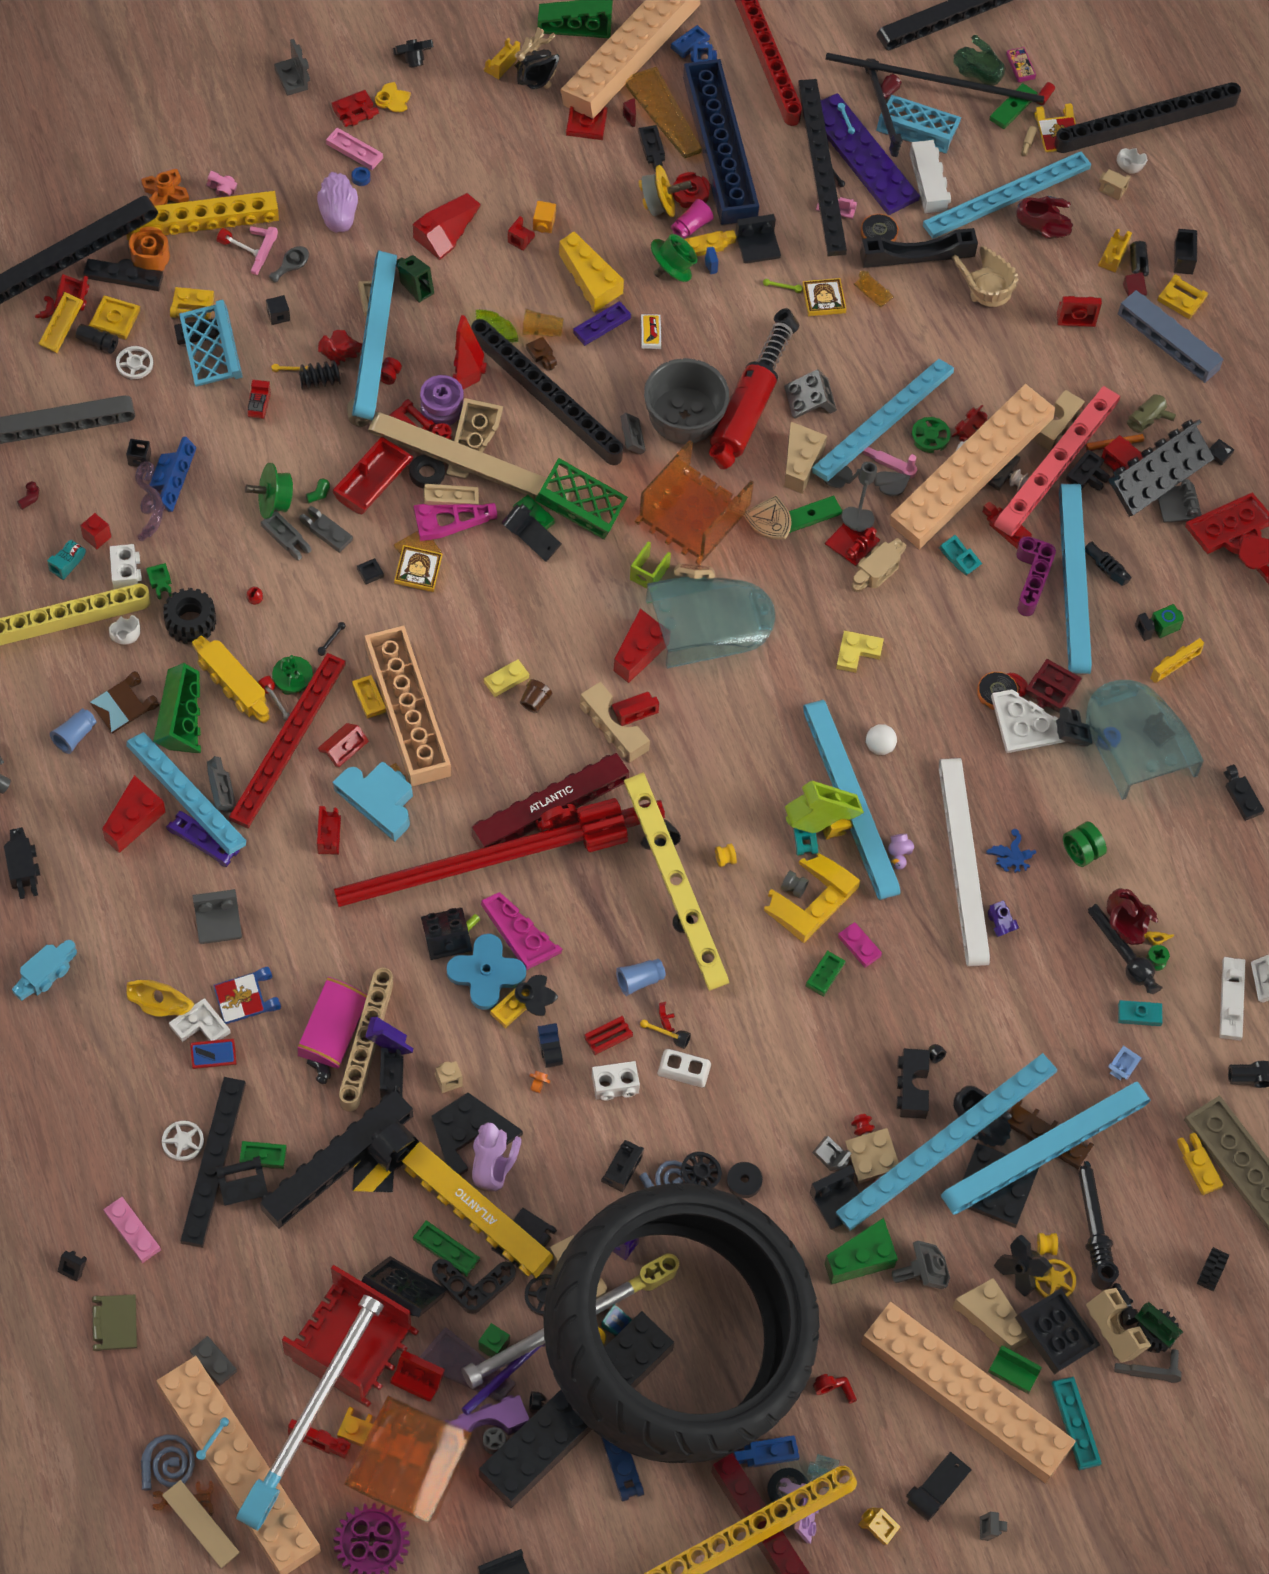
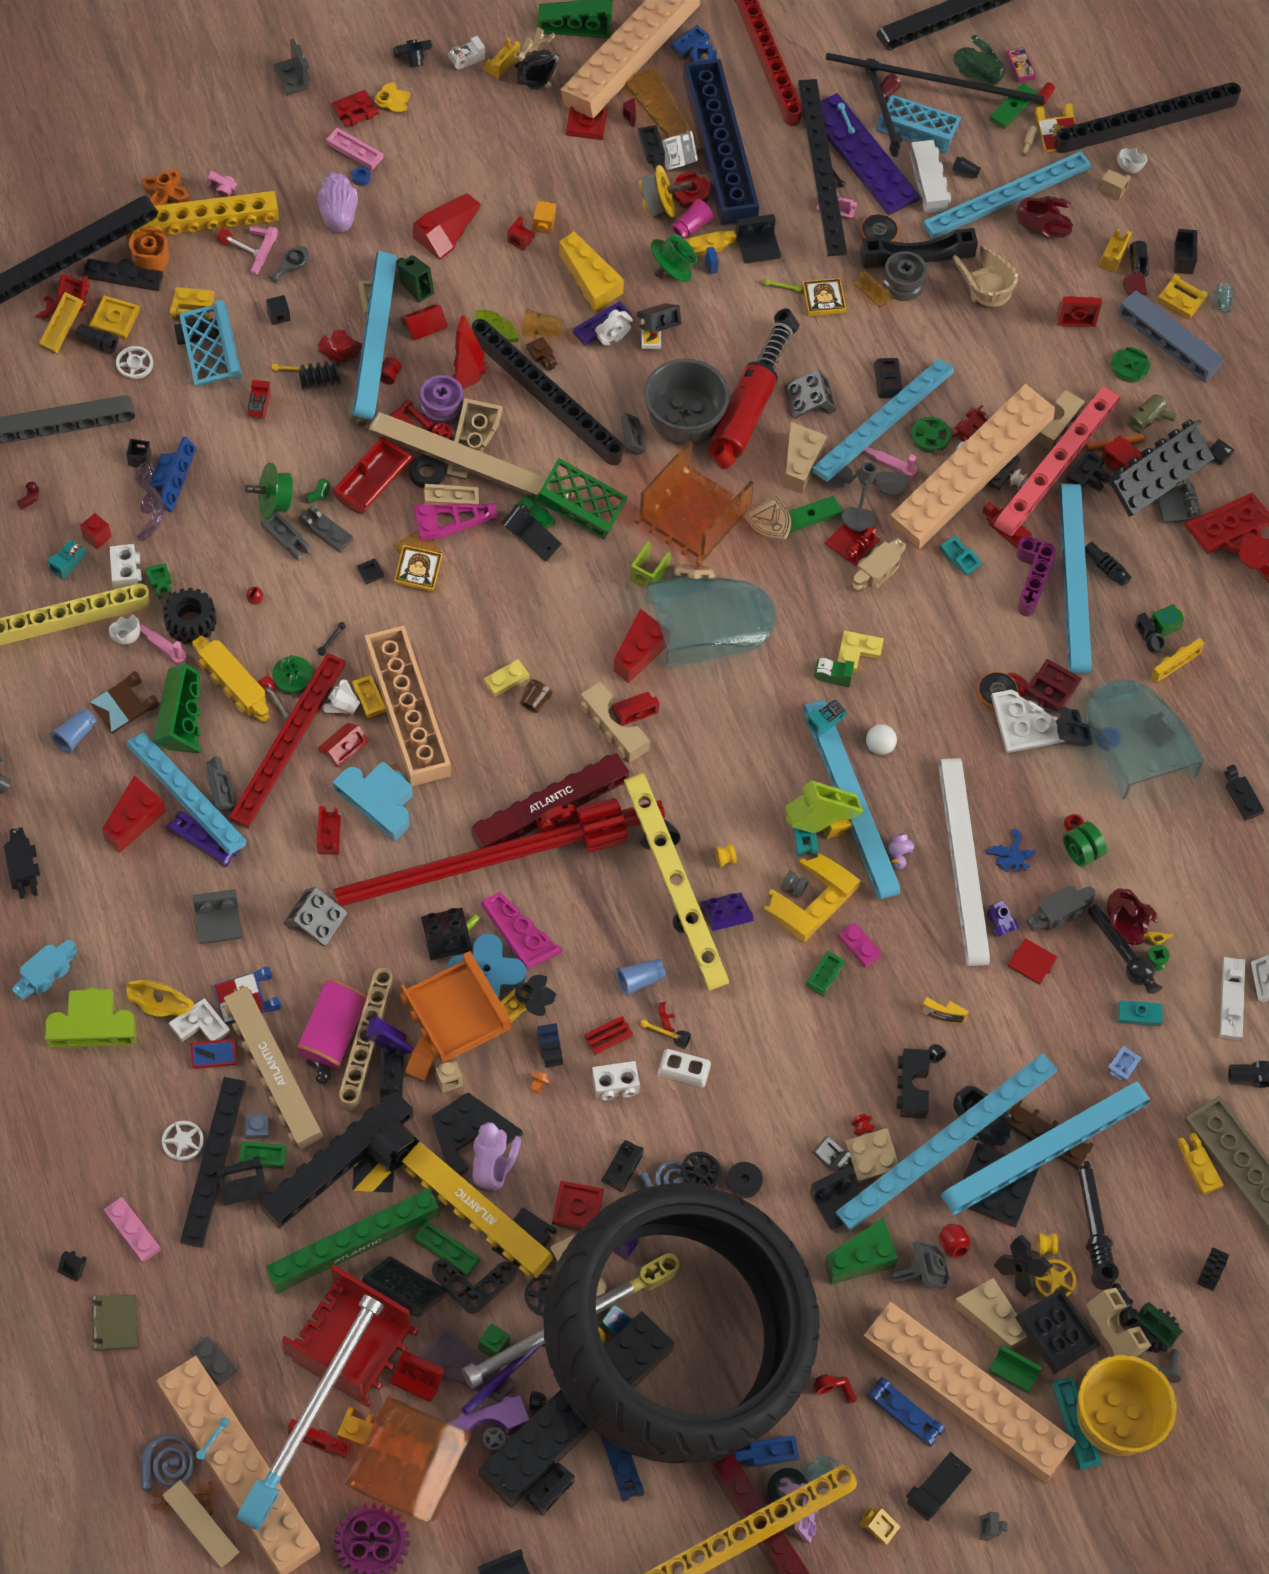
none -> lime brick [45,987,136,1048]
none -> bright pink piece [140,625,187,665]
none -> tan brick [223,986,324,1151]
none -> sand blue plate [246,1114,269,1139]
none -> green brick [266,1188,439,1294]
none -> bracket [283,887,347,946]
none -> white rock [322,679,360,715]
none -> orange panel [399,951,512,1063]
none -> red panel [400,303,448,340]
none -> orange slope [405,1036,435,1081]
none -> white leg [448,36,485,69]
none -> black hinge [524,1462,575,1516]
none -> red plate [552,1181,604,1230]
none -> white plate [595,310,633,345]
none -> black hinge [637,303,681,333]
none -> sticker [662,131,698,171]
none -> dark purple plate [700,892,754,931]
none -> teal leg [806,699,847,737]
none -> green leg [814,658,855,687]
none -> blue plate [867,1377,945,1447]
none -> black piece [874,358,903,398]
none -> dark grey wheel [883,251,927,301]
none -> yellow slope [921,997,969,1023]
none -> red head [938,1224,971,1258]
none -> black cone [952,156,981,178]
none -> red piece [1008,938,1057,985]
none -> dark grey hinge [1026,886,1096,932]
none -> red plate [1063,814,1084,832]
none -> yellow piece [1077,1355,1177,1456]
none -> green tile [1111,347,1150,382]
none -> black plate [1146,633,1166,654]
none -> clear light blue cone [1215,283,1234,313]

